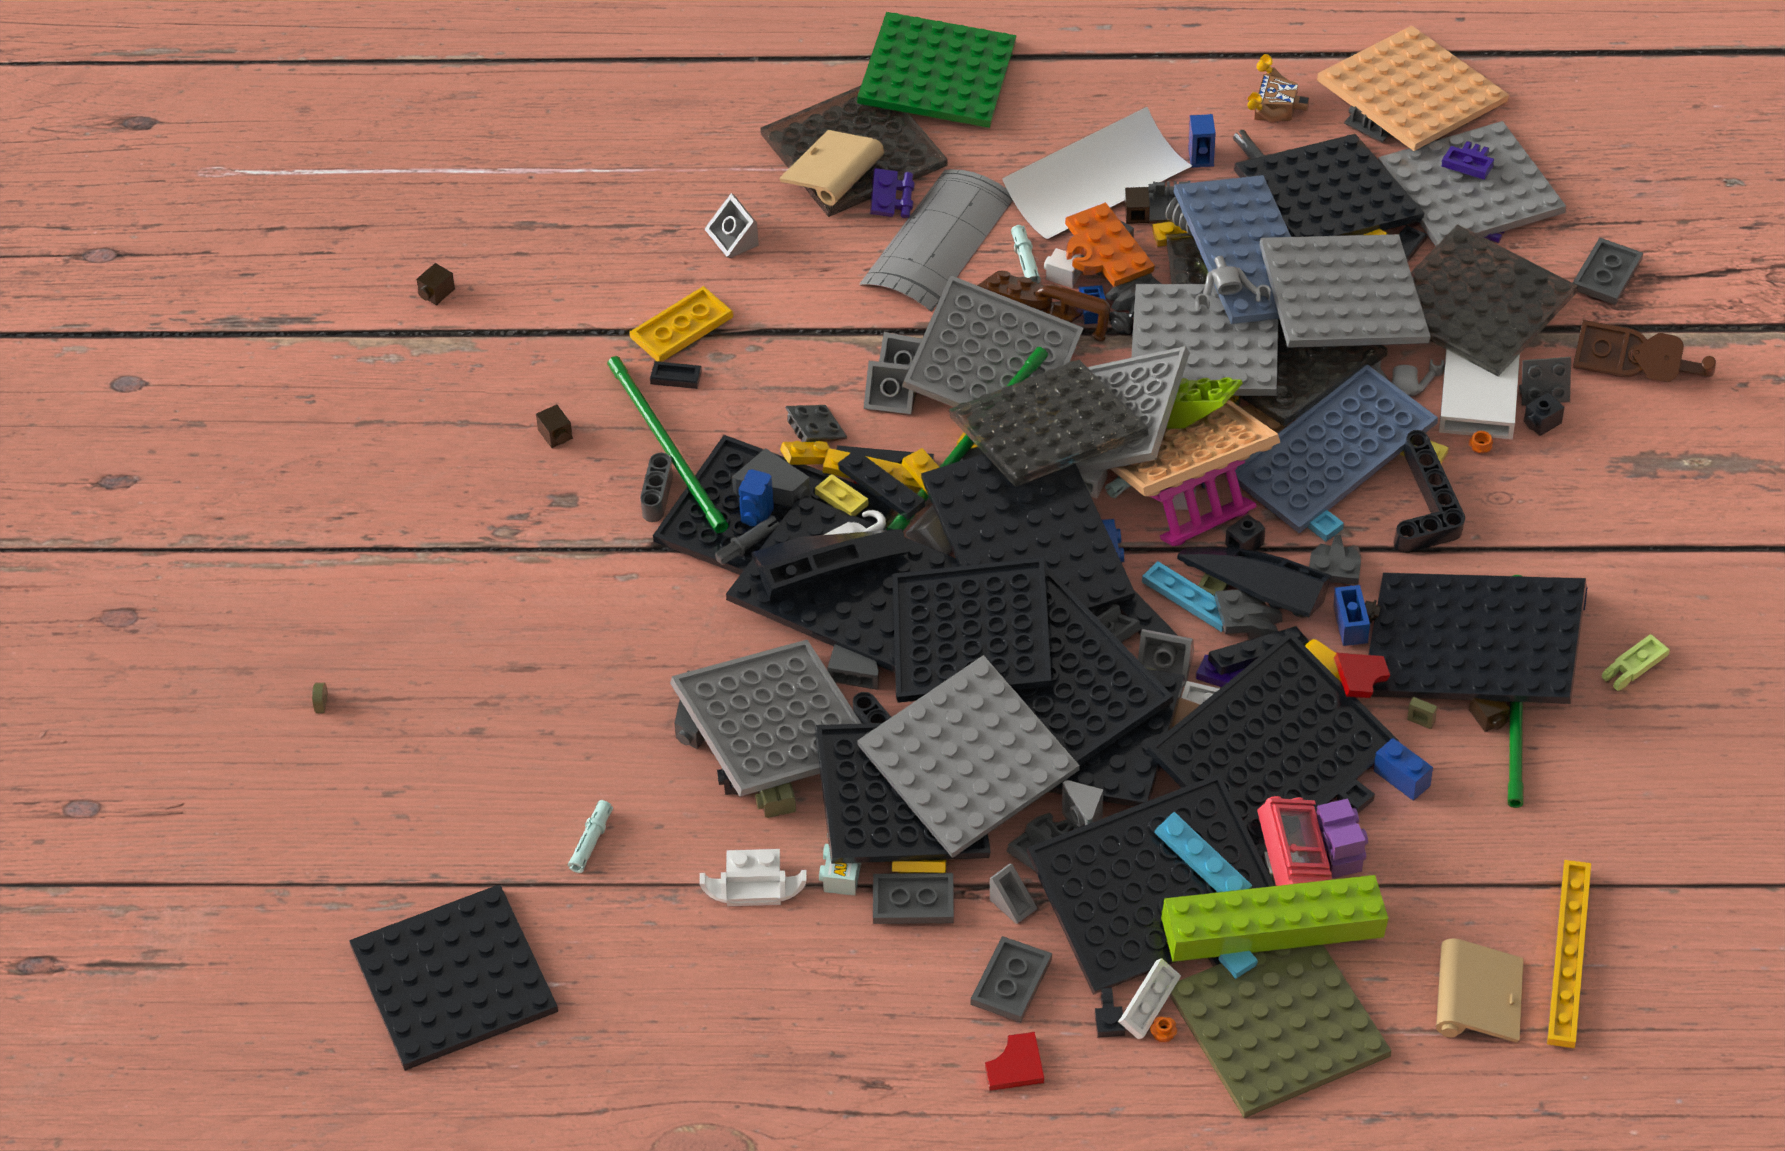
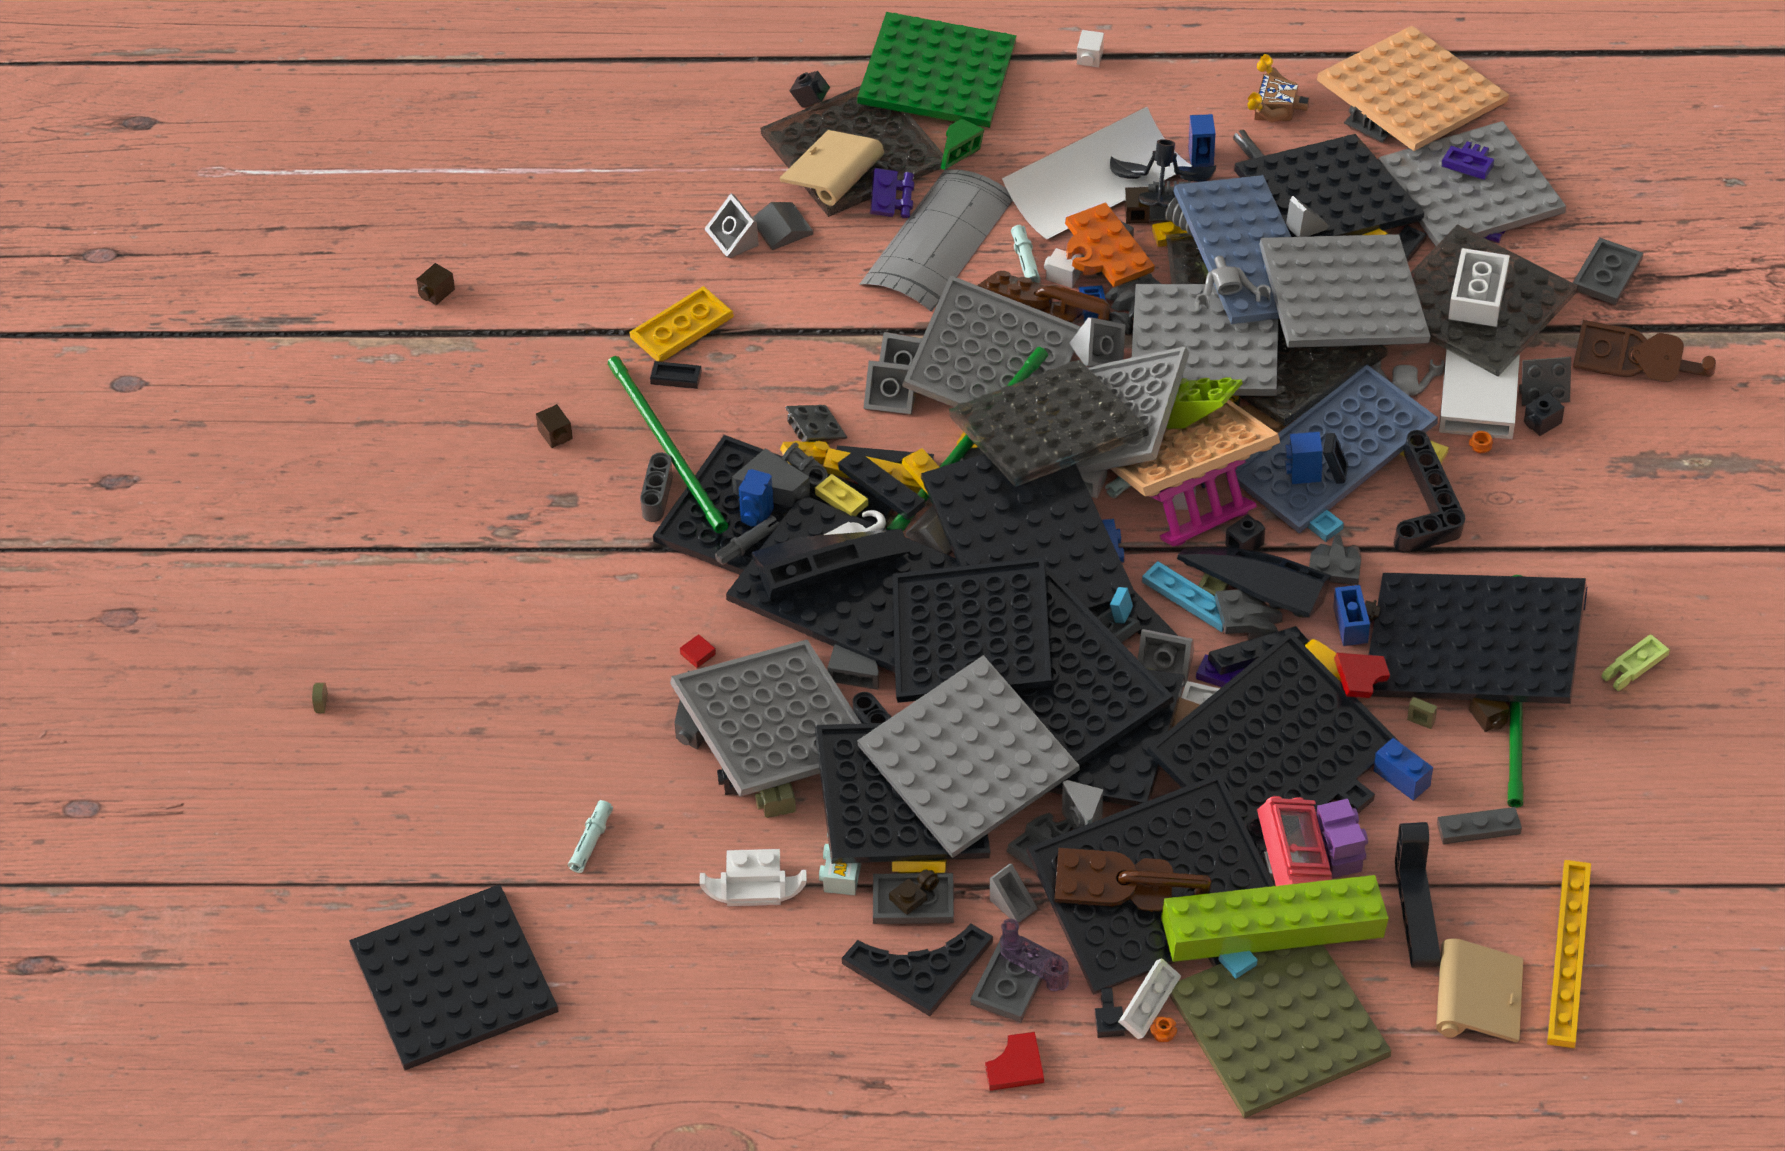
medium azure plate [1154,812,1252,892] -> none
none -> red tile [680,634,716,668]
none -> dark grey slope [753,202,813,250]
none -> dark grey connector [782,442,827,489]
none -> black brick [789,71,830,107]
none -> black plate [842,923,993,1016]
none -> dark brown plate [889,869,939,915]
none -> green slope [941,119,984,170]
none -> clear purple beam [1000,919,1069,992]
none -> reddish brown plate [1055,848,1211,912]
none -> light grey slope [1070,318,1126,367]
none -> white brick [1077,30,1104,67]
none -> black plant [1110,139,1216,208]
none -> medium azure tile [1110,587,1133,624]
none -> blue brick [1285,432,1323,484]
none -> light grey slope [1286,196,1329,237]
none -> black tile [1323,433,1349,484]
none -> black beam [1395,822,1440,968]
none -> dark grey plate [1437,807,1522,844]
none -> white brick [1448,248,1510,327]

